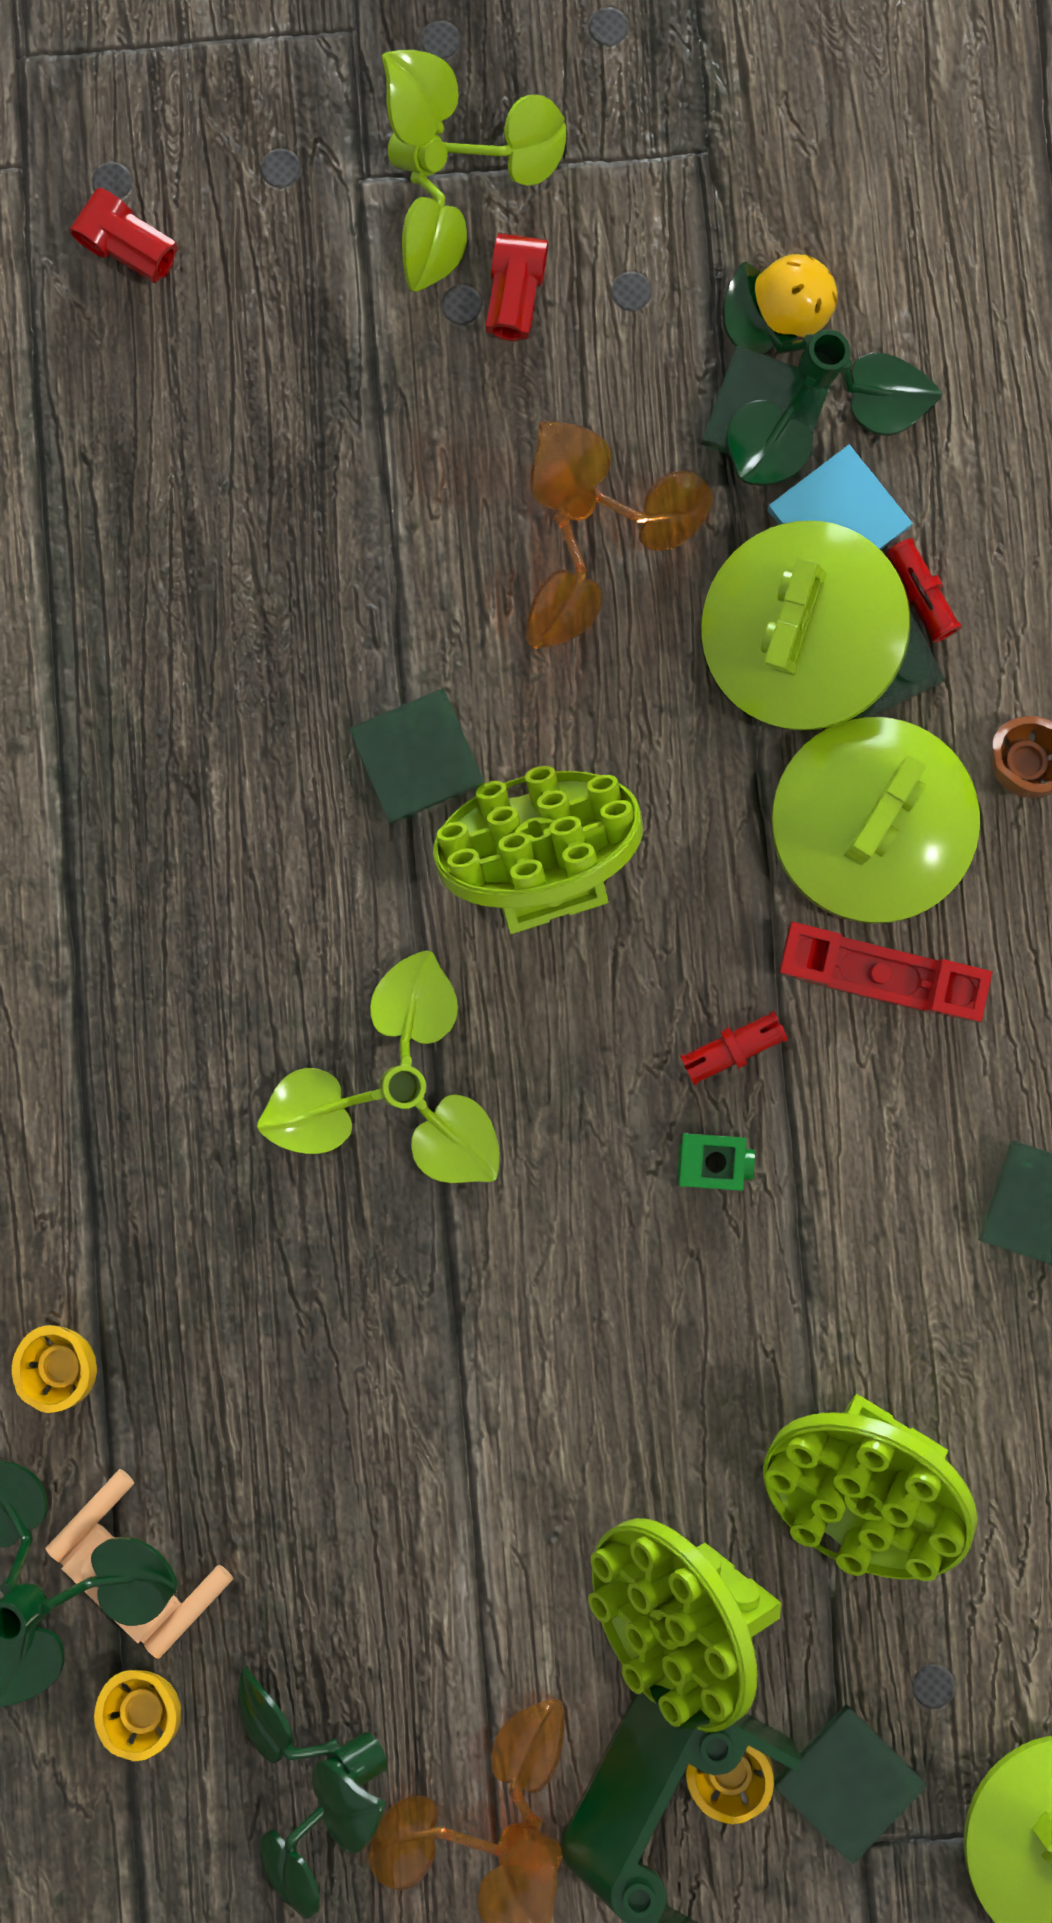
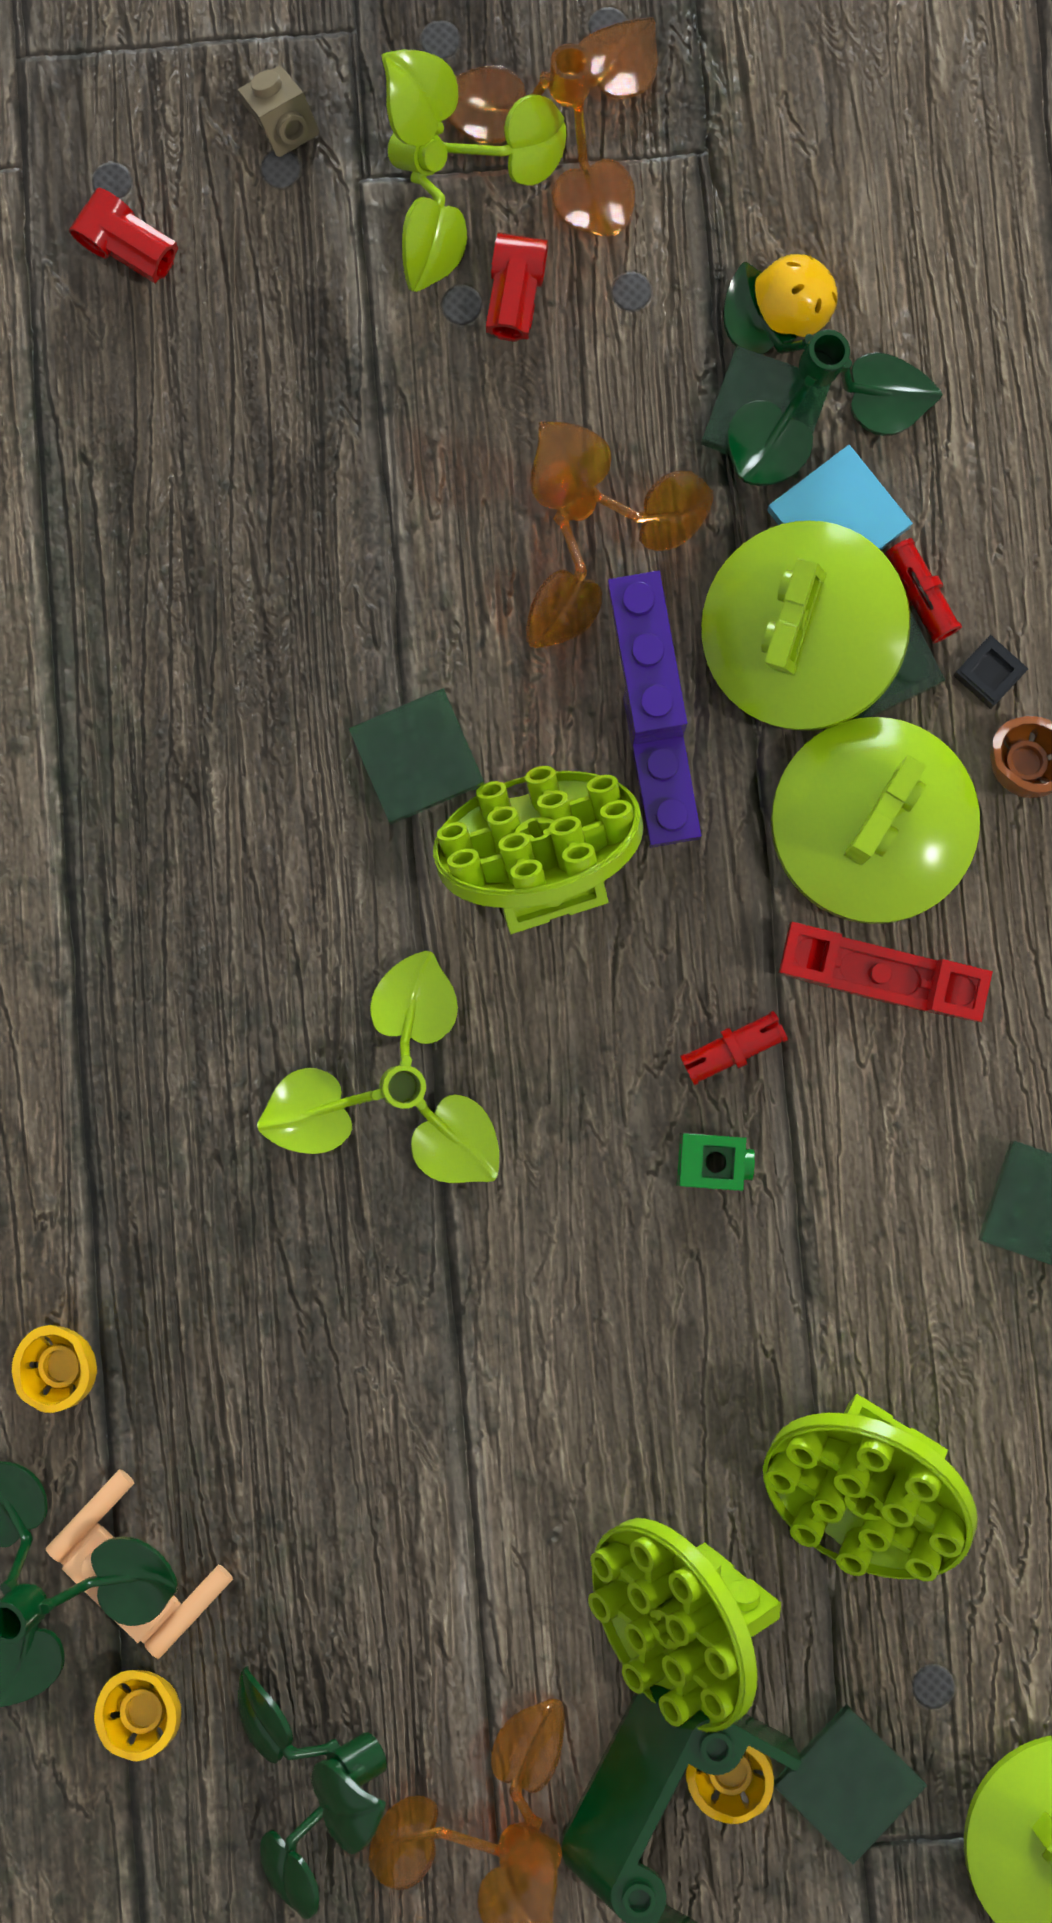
none -> dark tan bracket [238,65,319,157]
none -> clear orange plant [448,17,658,237]
none -> dark purple bracket [607,570,702,848]
none -> black tile [953,634,1028,709]

